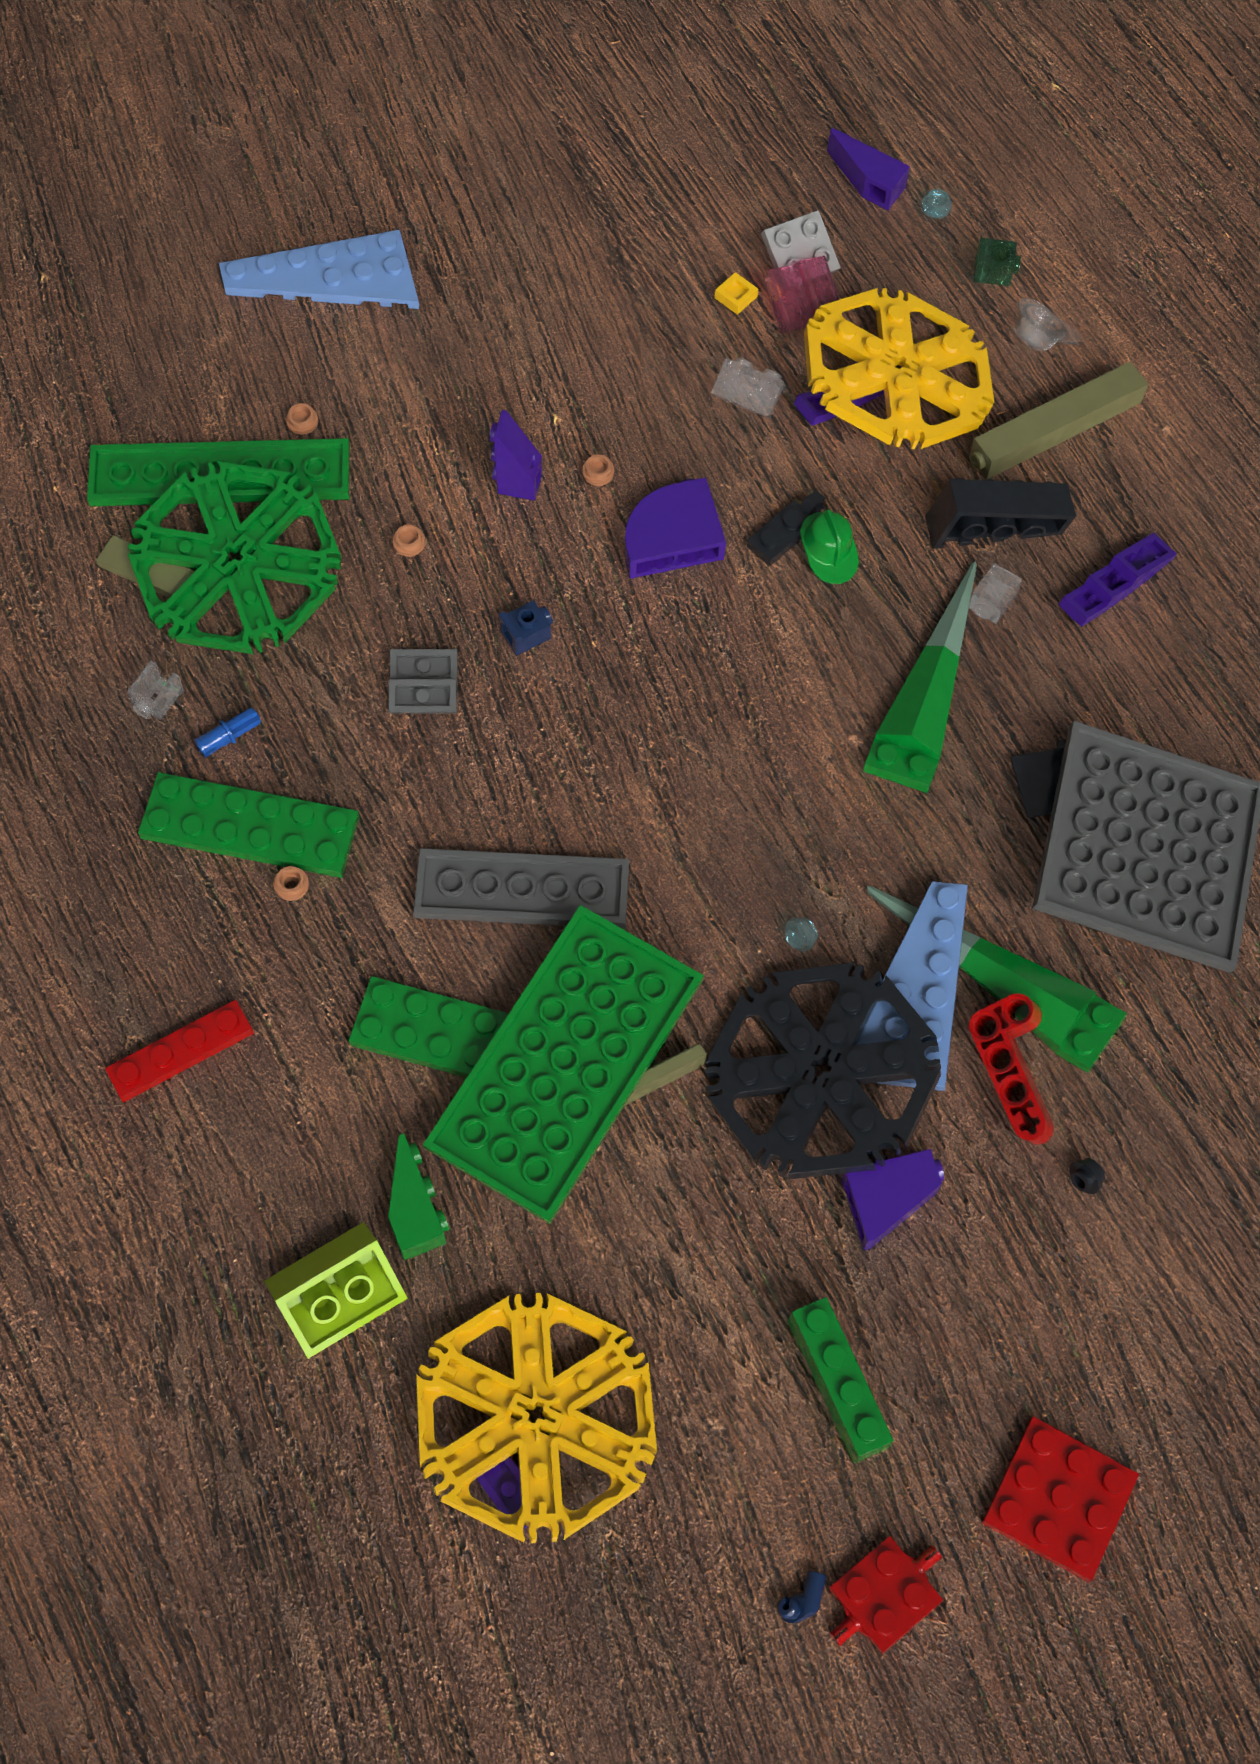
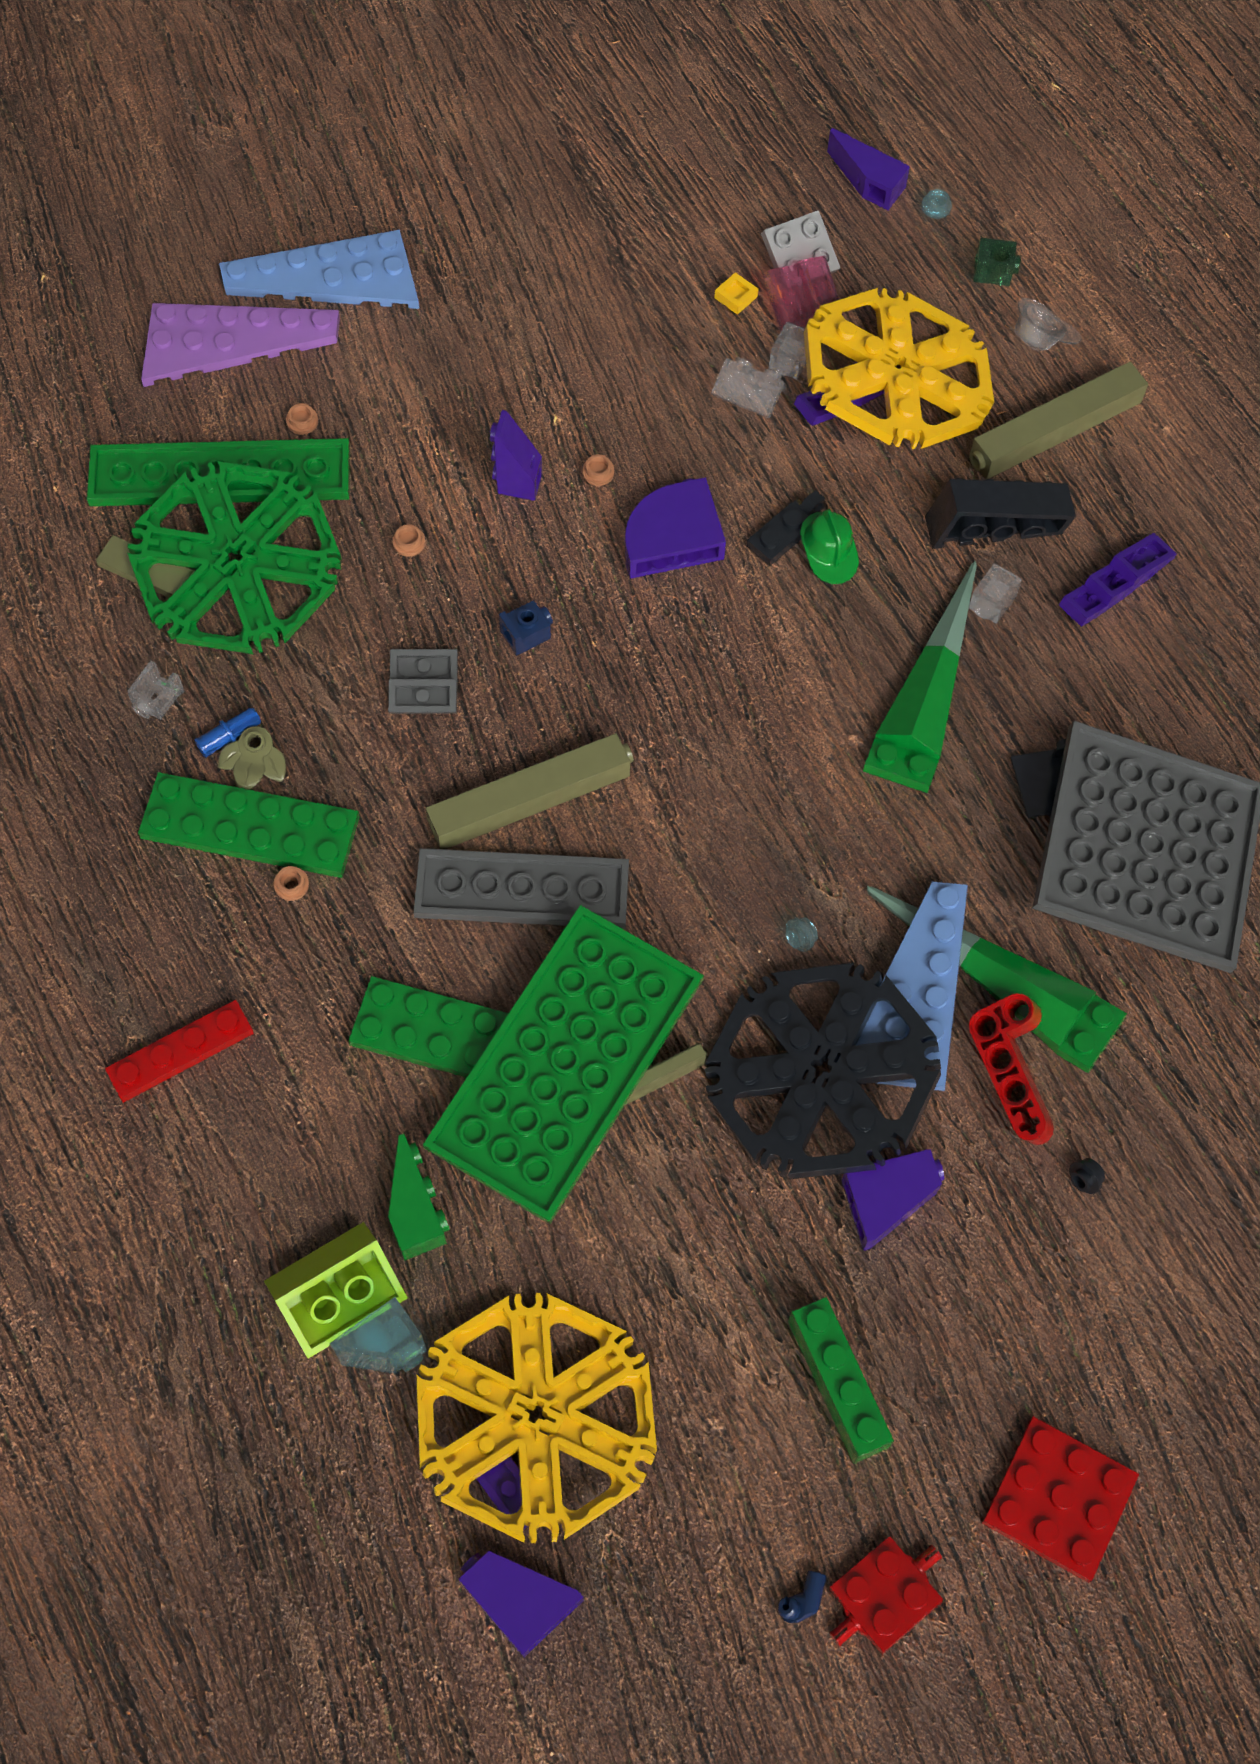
none -> medium lavender wing [141,303,340,387]
none -> olive plate [218,726,286,790]
none -> clear light blue slope [329,1297,427,1374]
none -> olive brick [425,733,634,850]
none -> dark purple slope [459,1551,584,1658]
none -> clear brick [769,322,806,380]

